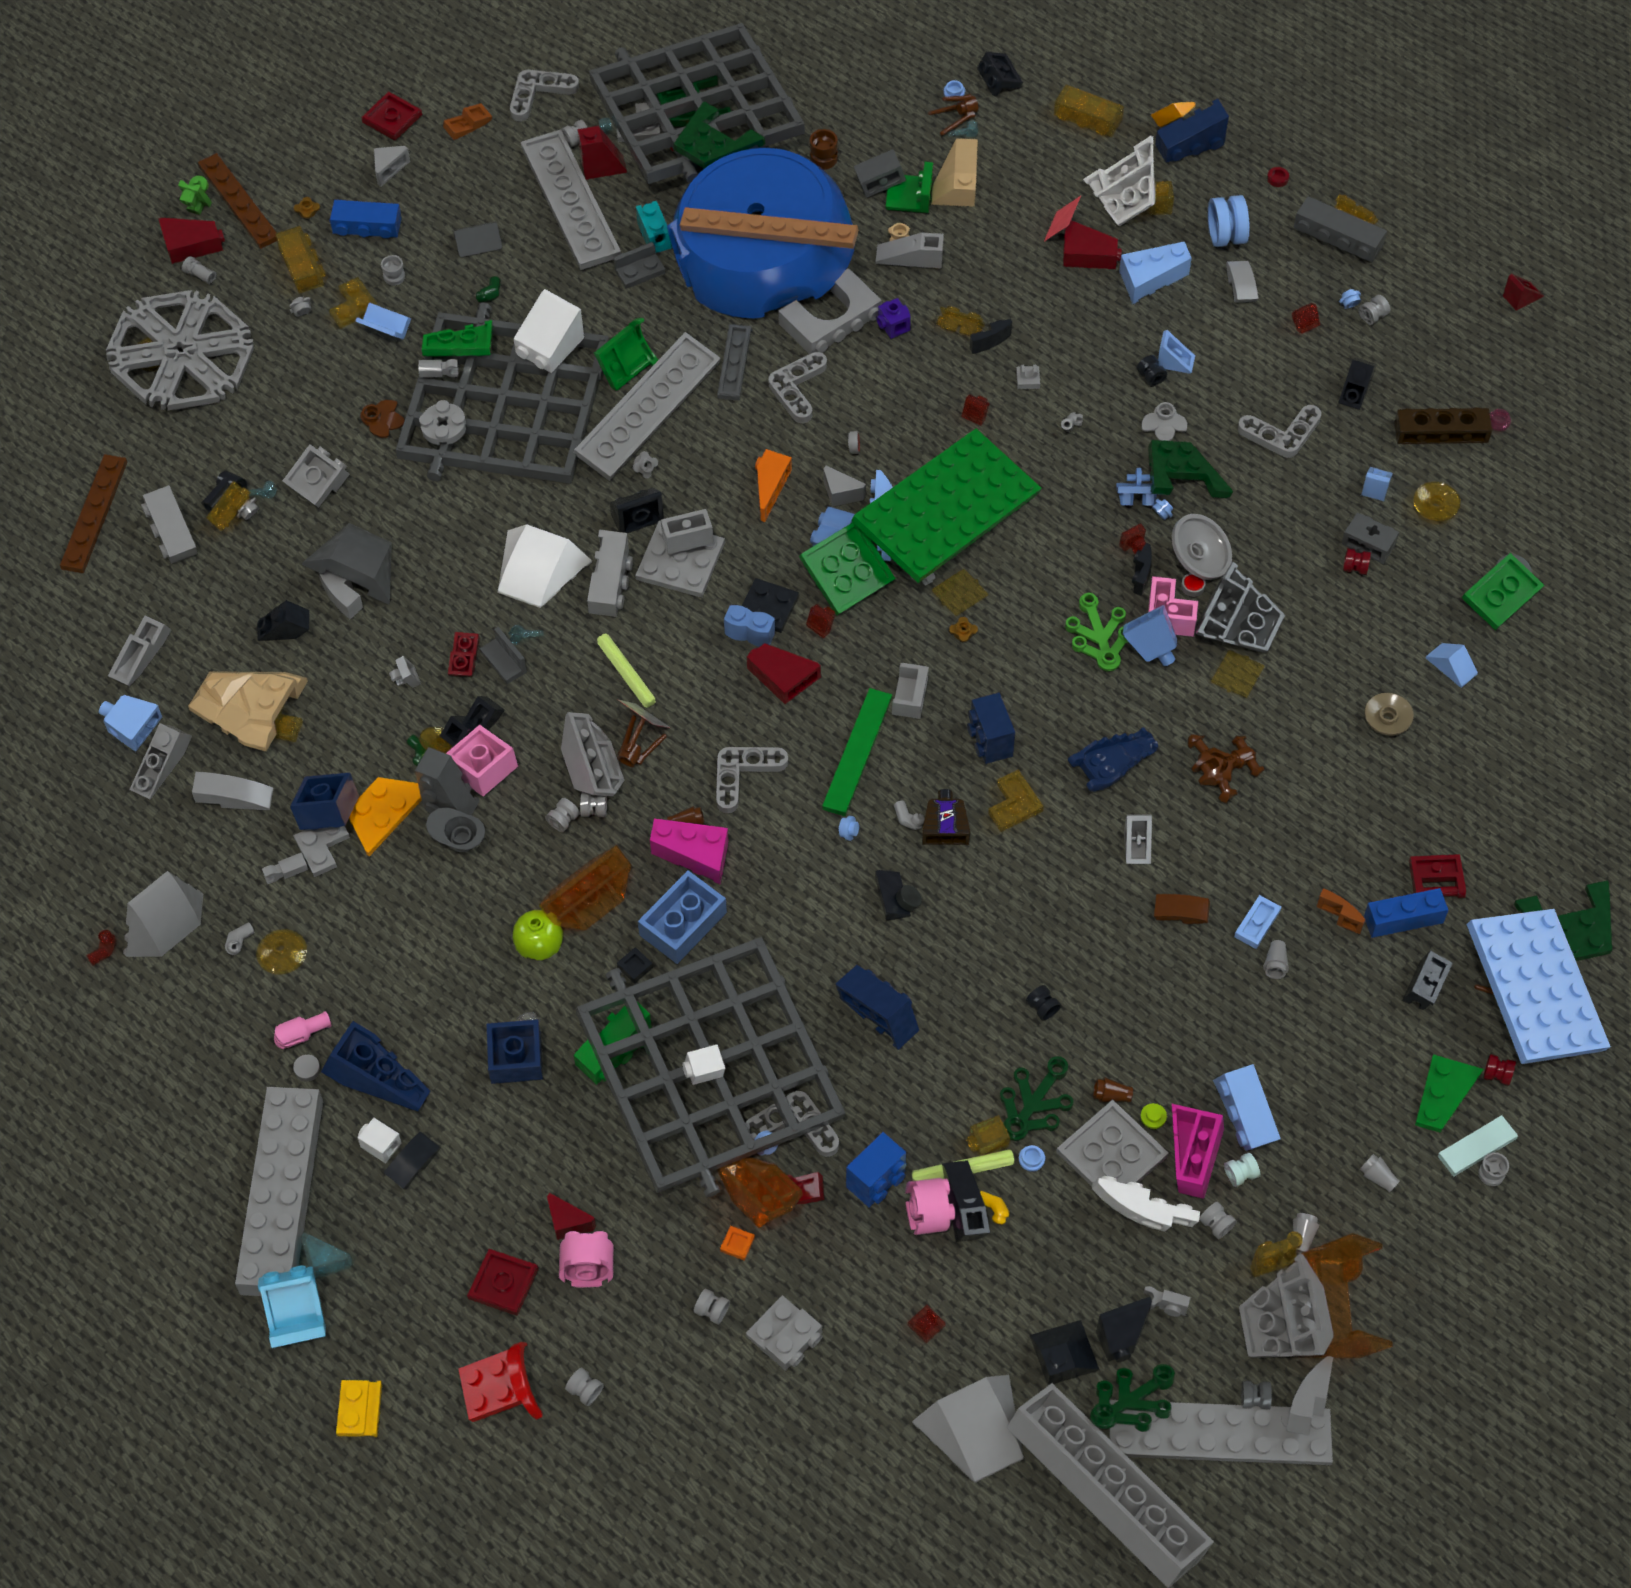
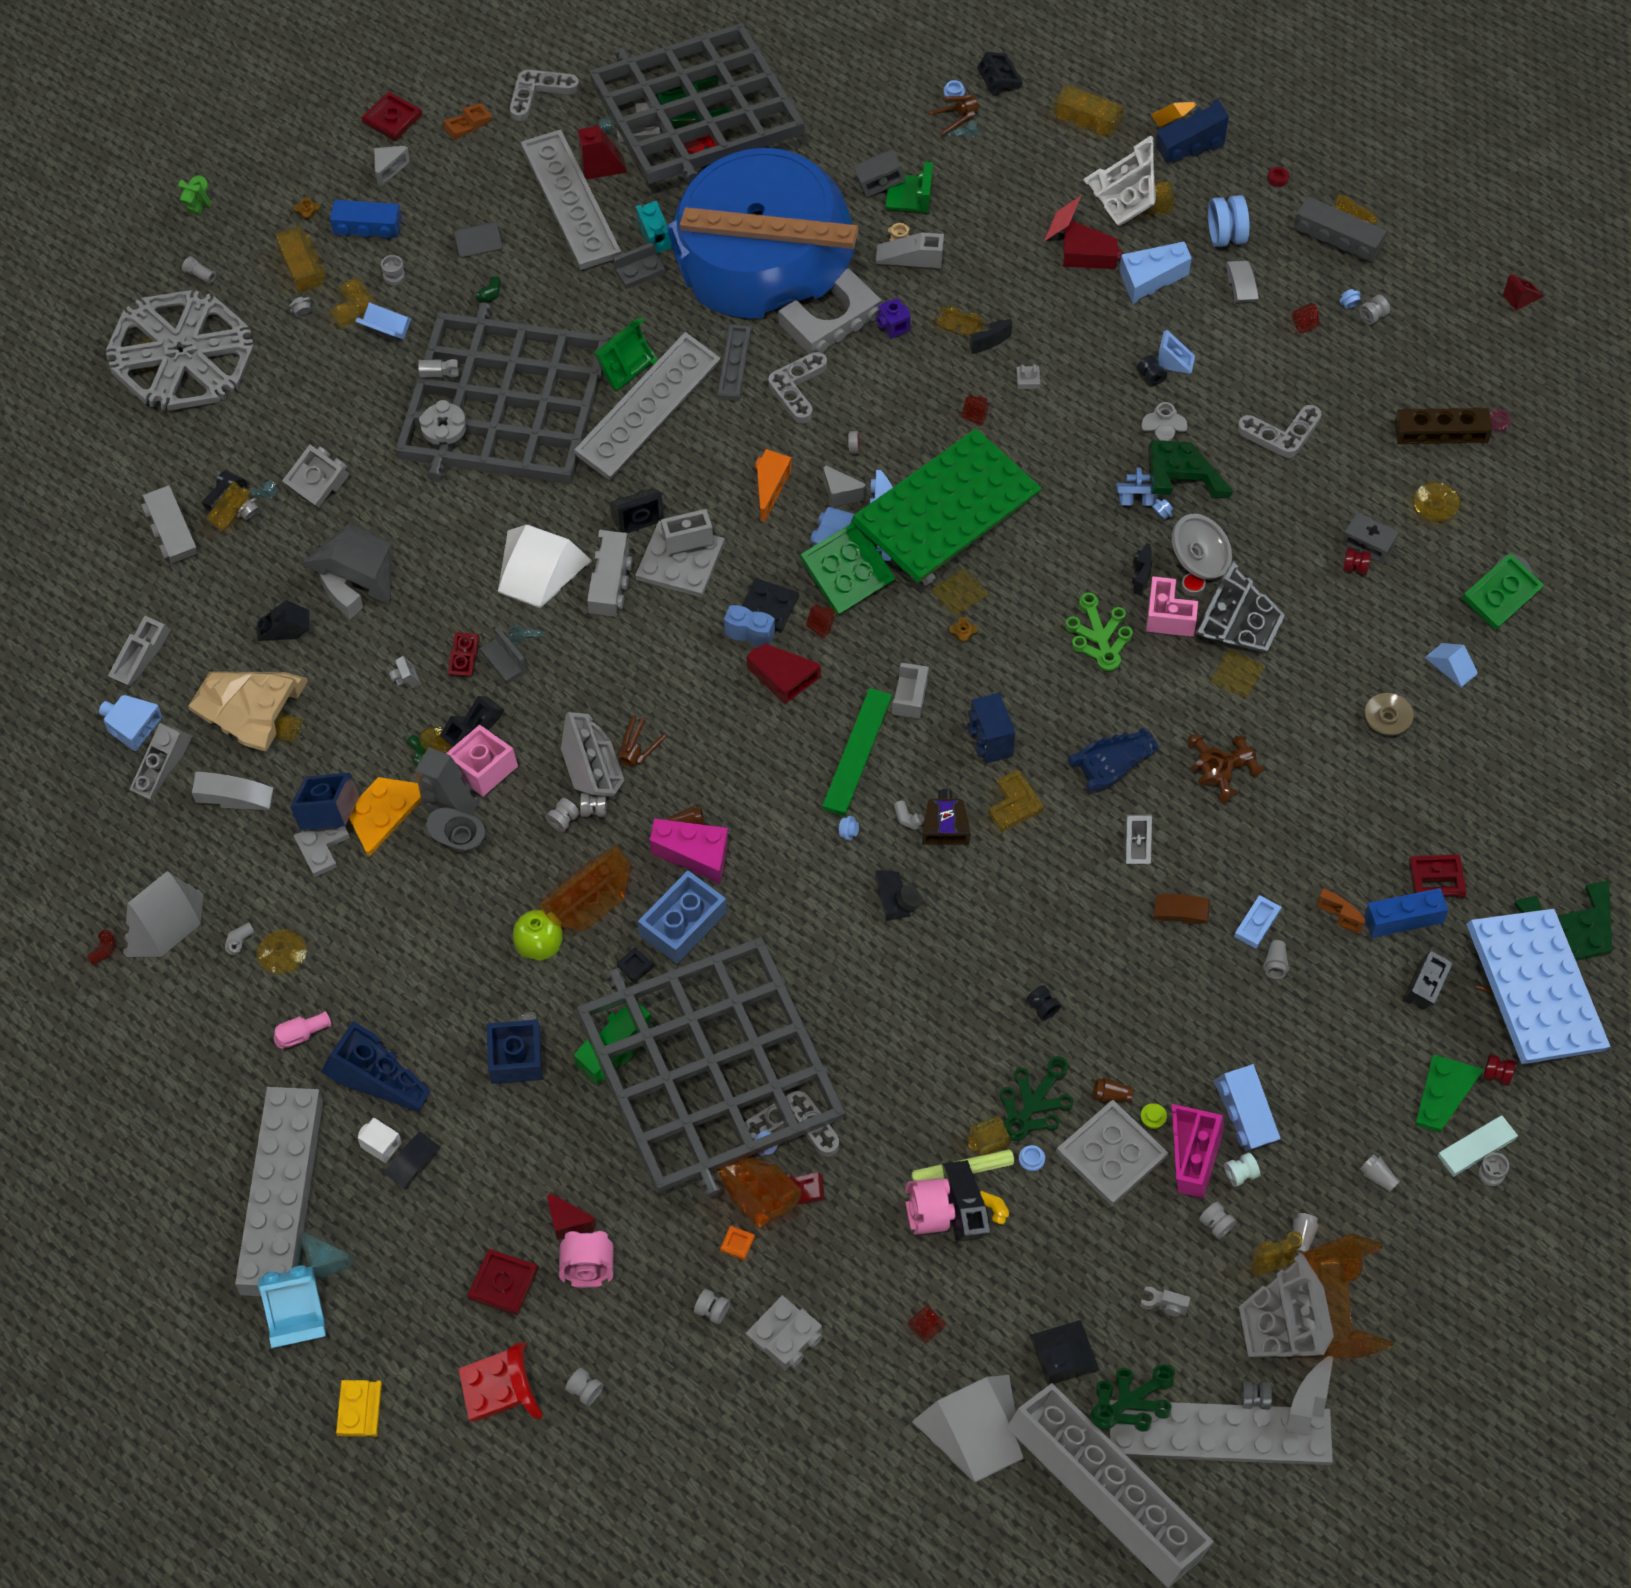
reddish brown plate [60,454,128,573] -> none
dark red slope [158,218,225,264] -> none
reddish brown plate [198,153,280,249] -> none
light grey bar [262,853,308,884] -> none
light grey tile [293,1055,321,1082] -> none
reddish brown plate [360,400,405,438] -> none
green wing [422,320,493,357] -> none
white slope [514,289,584,373] -> none
light grey wheel [561,120,588,148] -> none
yellowish green axle [597,634,655,708] -> none
flat silver sticker [619,700,670,728] -> none
light grey plate [633,451,658,478] -> none
dark green wing [674,101,766,169] -> none
white brick [683,1045,725,1085] -> none
light grey beam [716,747,788,813] -> none
reddish brown wheel [810,129,838,170] -> none
dark blue wedge [836,965,920,1050] -> none
blue brick [846,1132,906,1207] -> none
tan wedge [931,138,978,206] -> none
light grey arm [1061,412,1083,431] -> none
white slope [1092,1176,1200,1232] -> none
black slope [1096,1297,1152,1362] -> none
clear red tile [1119,523,1146,554] -> none
medium blue torso [1123,605,1177,666] -> none
black slope [1338,357,1377,410] -> none
light blue slope [1361,467,1392,501] -> none

